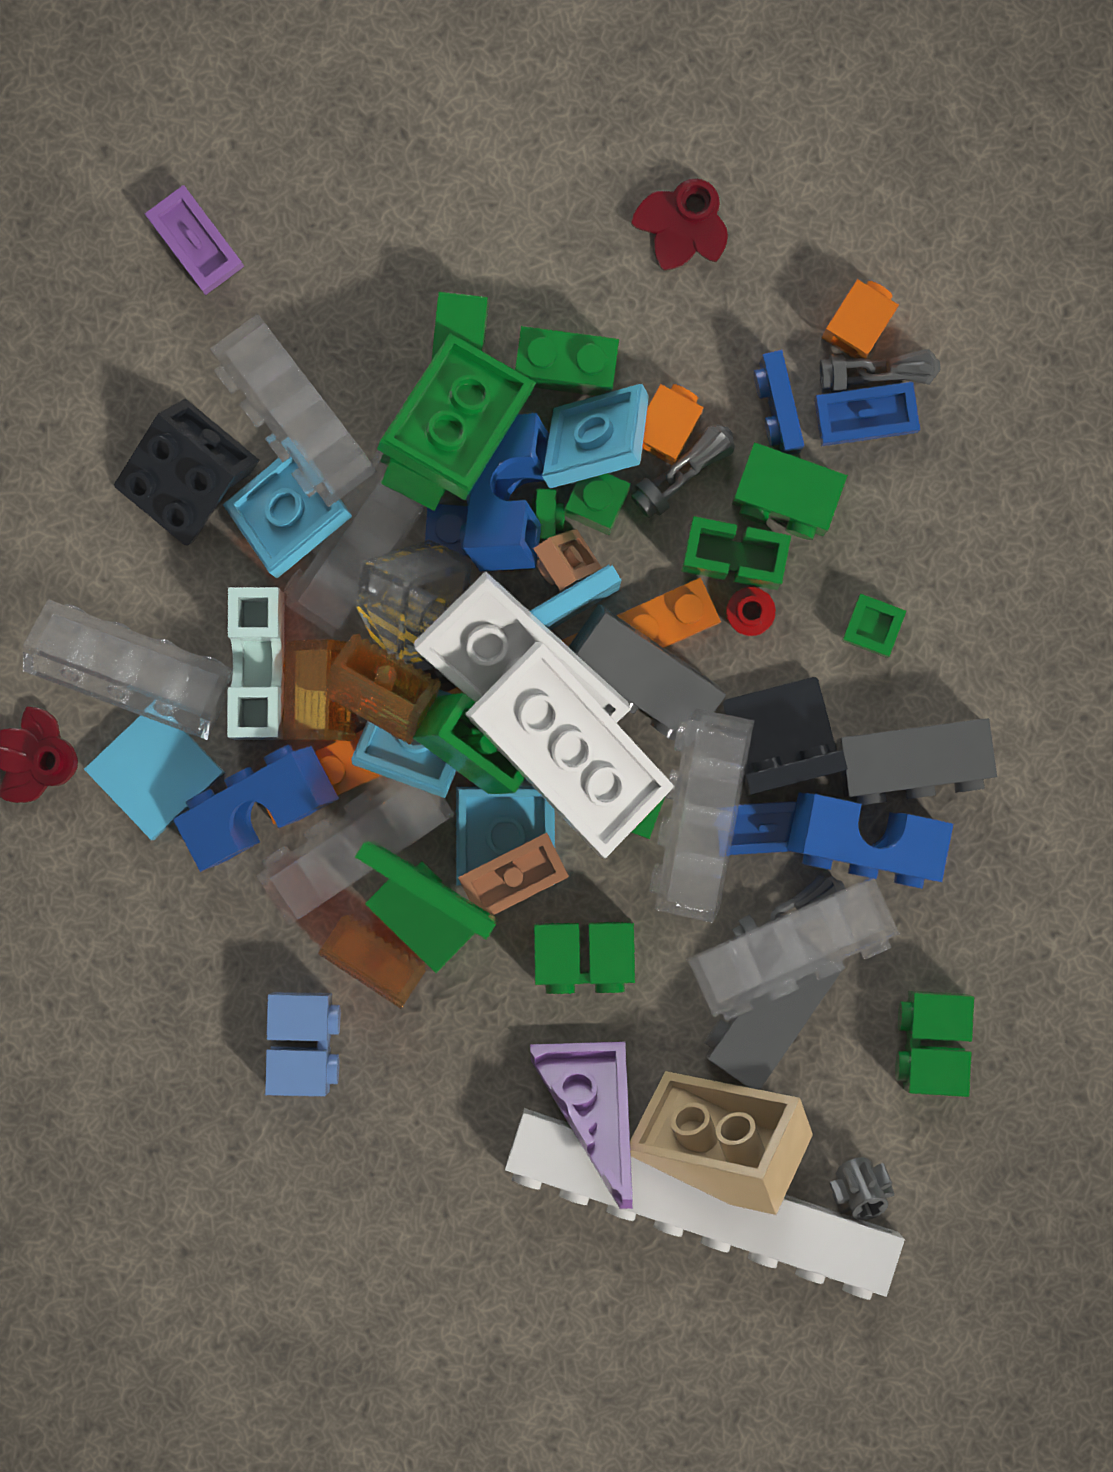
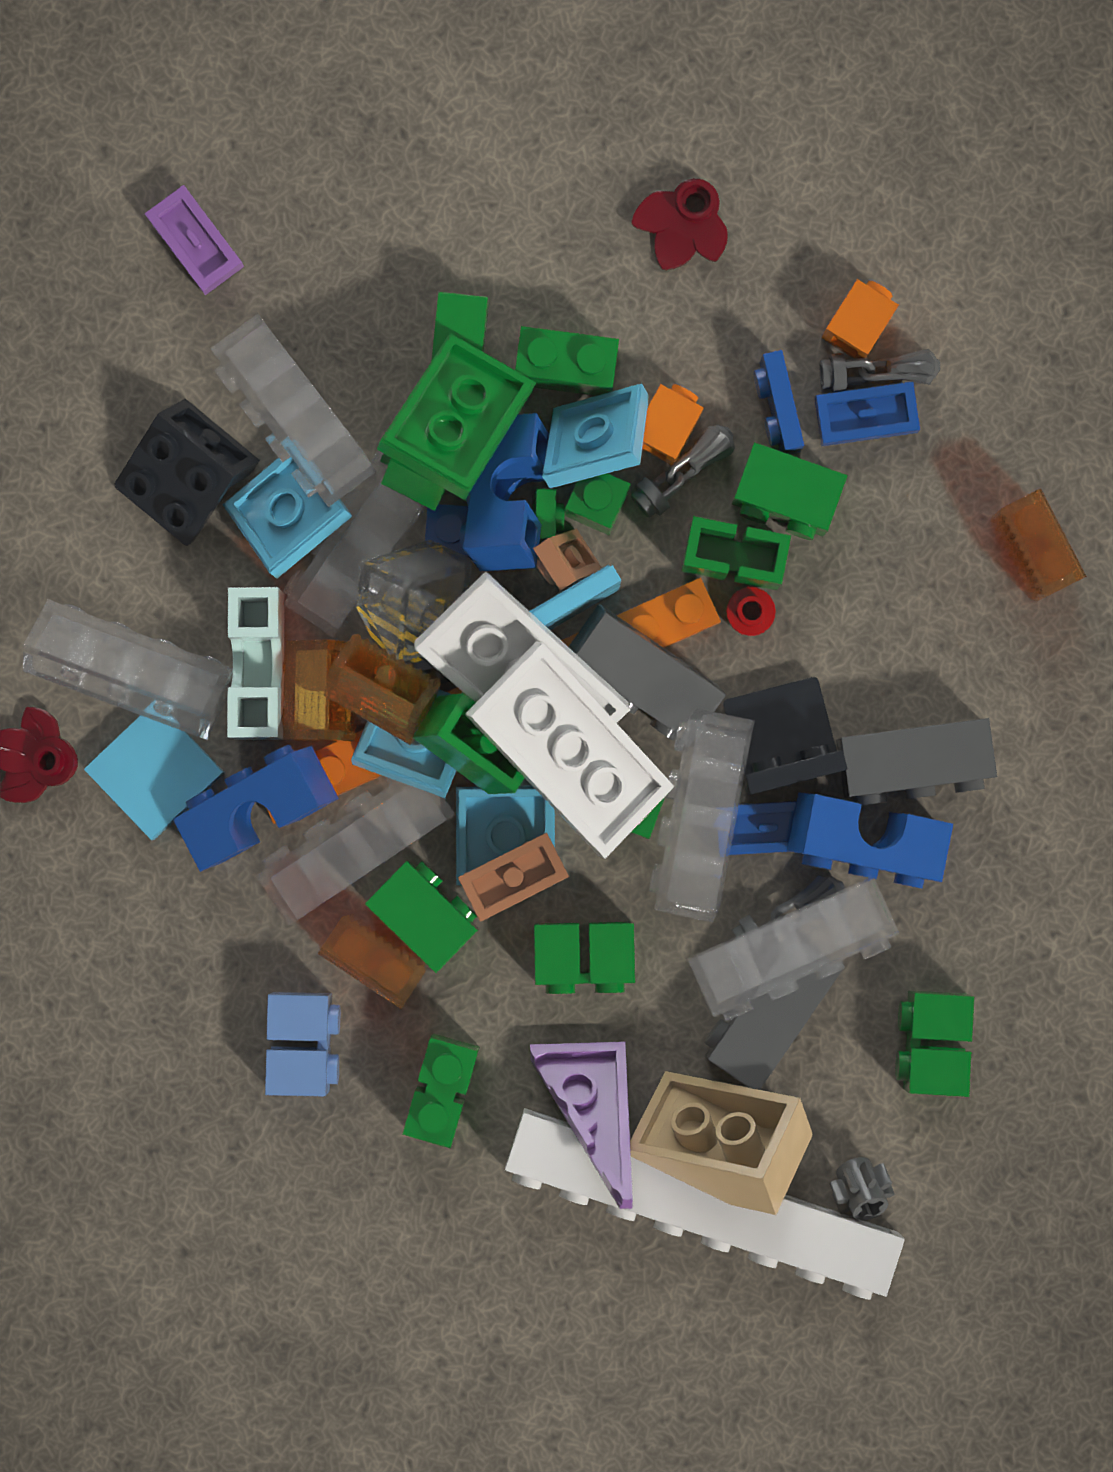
green tile [355,841,498,940] -> none
green plate [841,594,906,658] -> none
none -> green piece [402,1033,480,1149]
none -> clear orange brick [990,489,1087,602]

